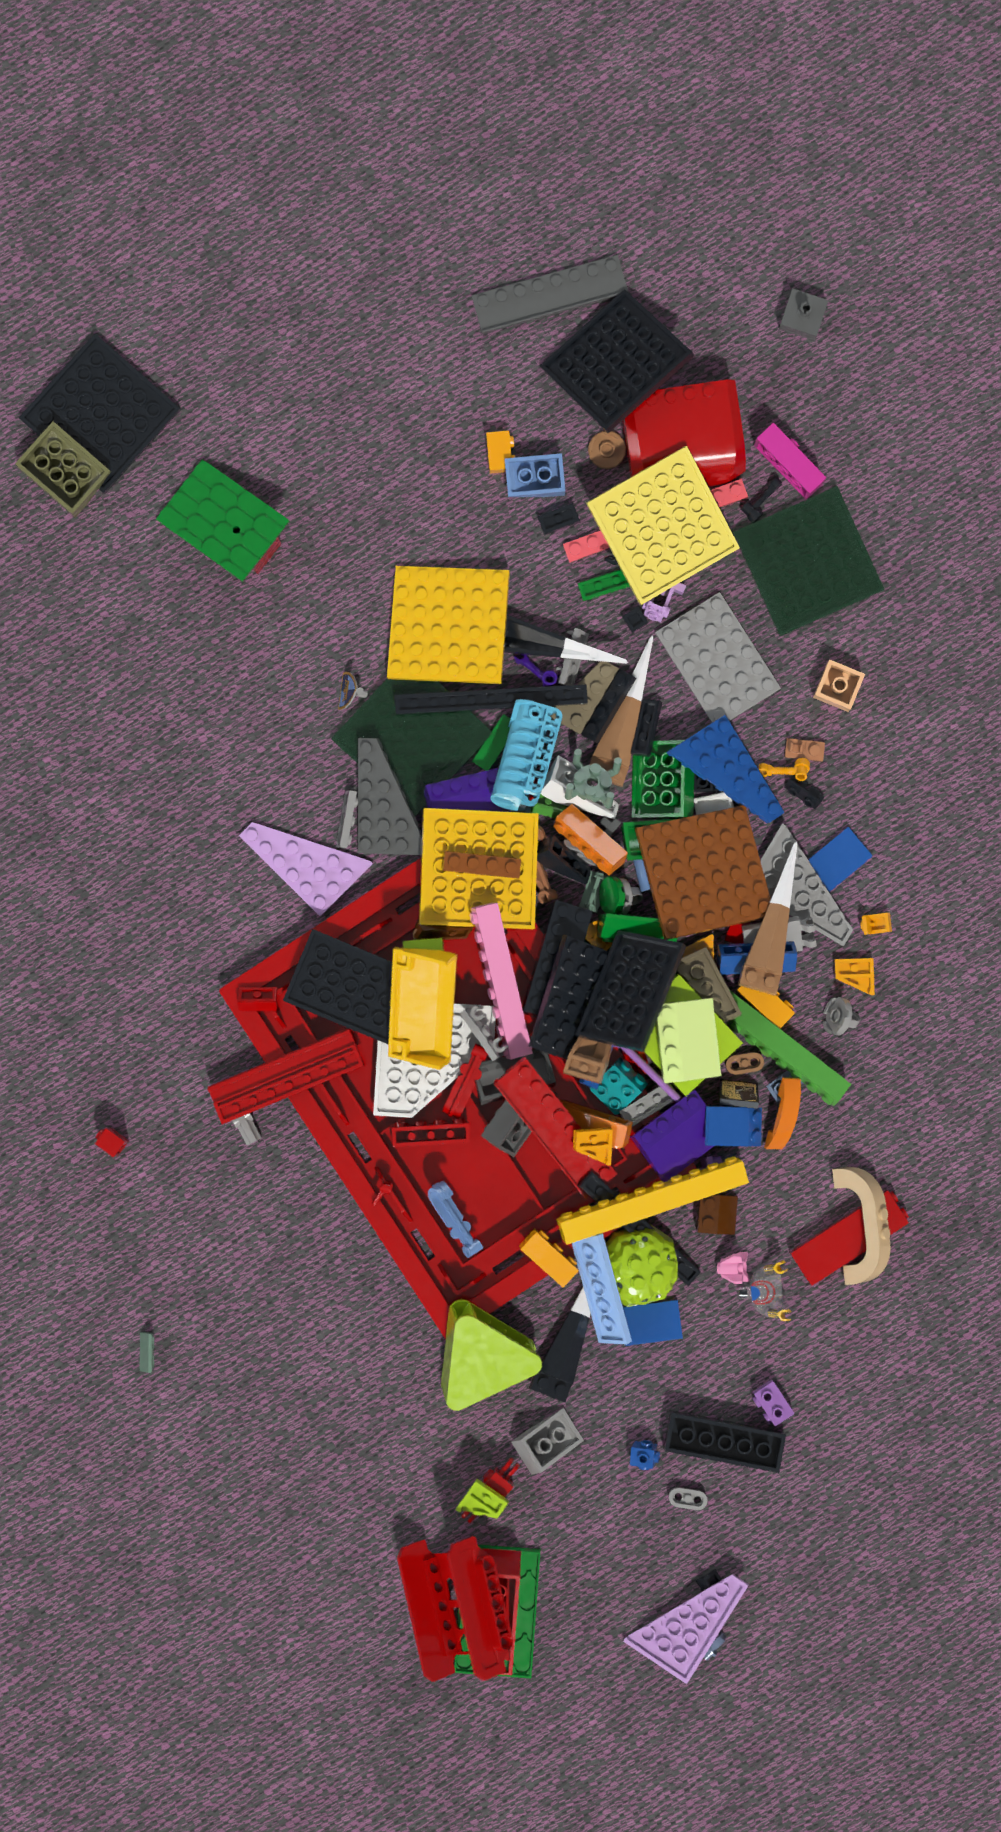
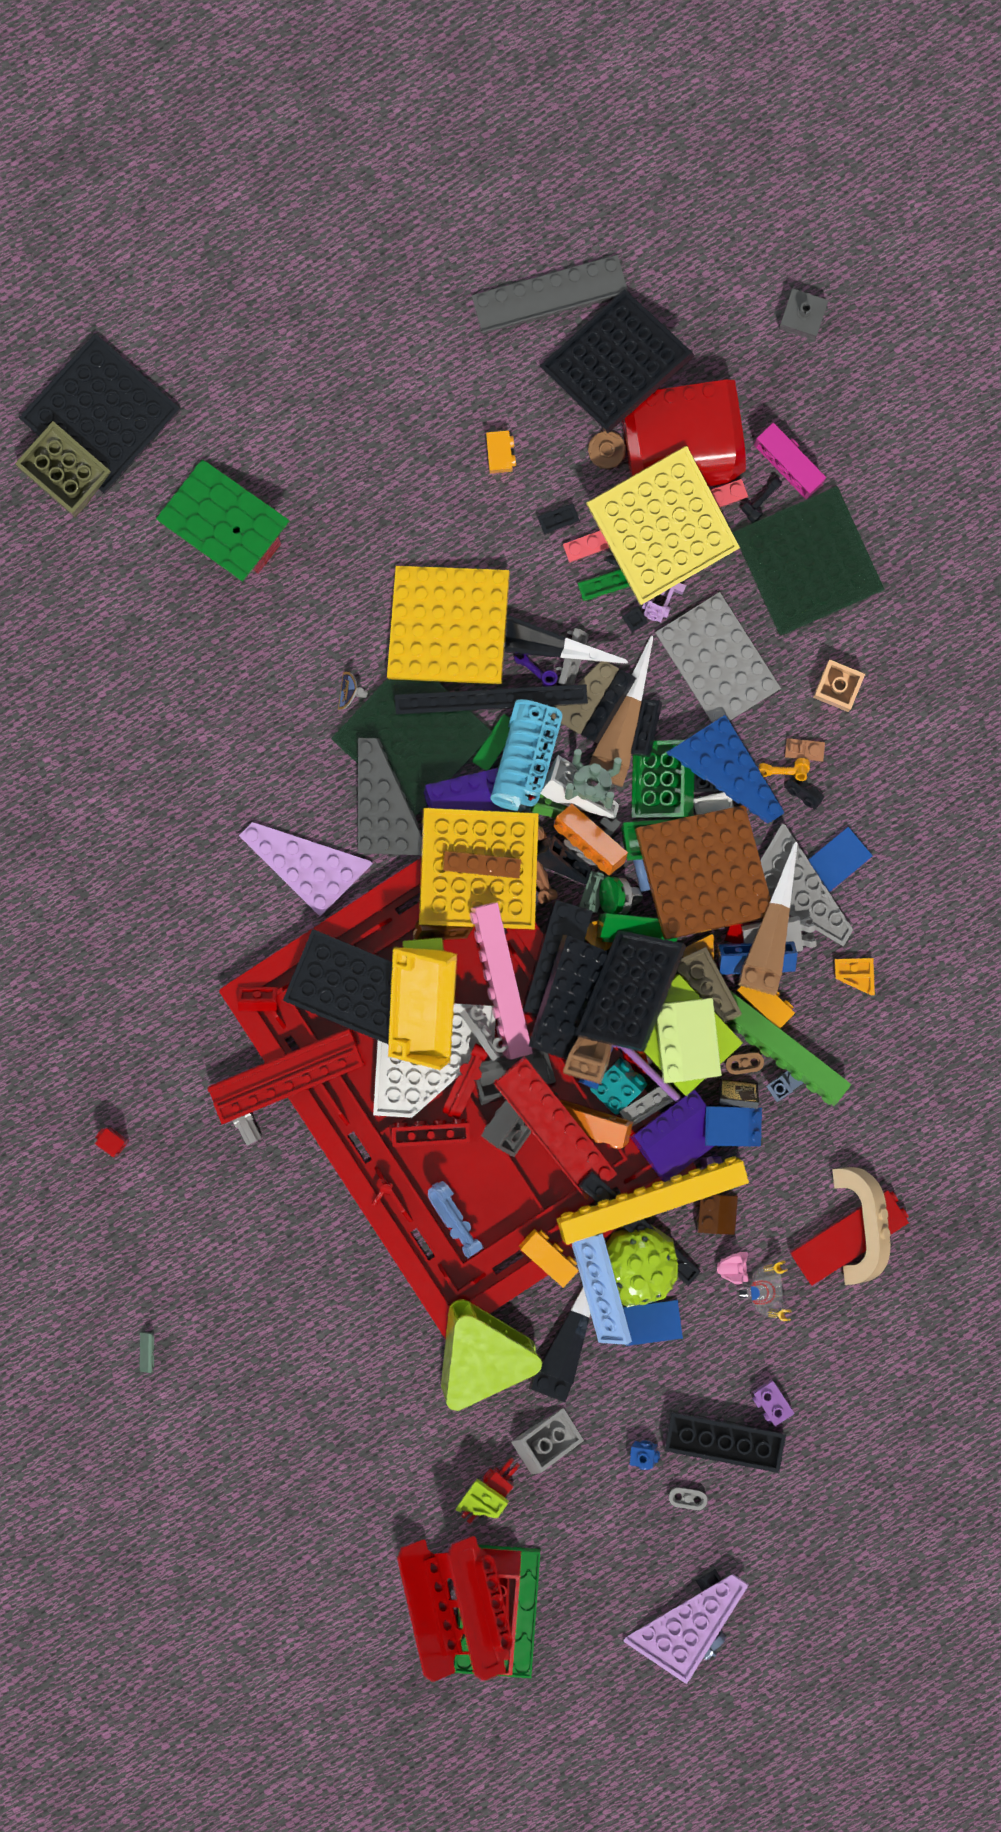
light grey plate [336,790,358,849] -> none
medium blue slope [505,453,565,497] -> none
light orange wing [573,1127,613,1166] -> none
orange slope [764,1077,801,1149] -> none
light grey tile [823,997,861,1036] -> none
light orange bracket [860,913,892,935] -> none

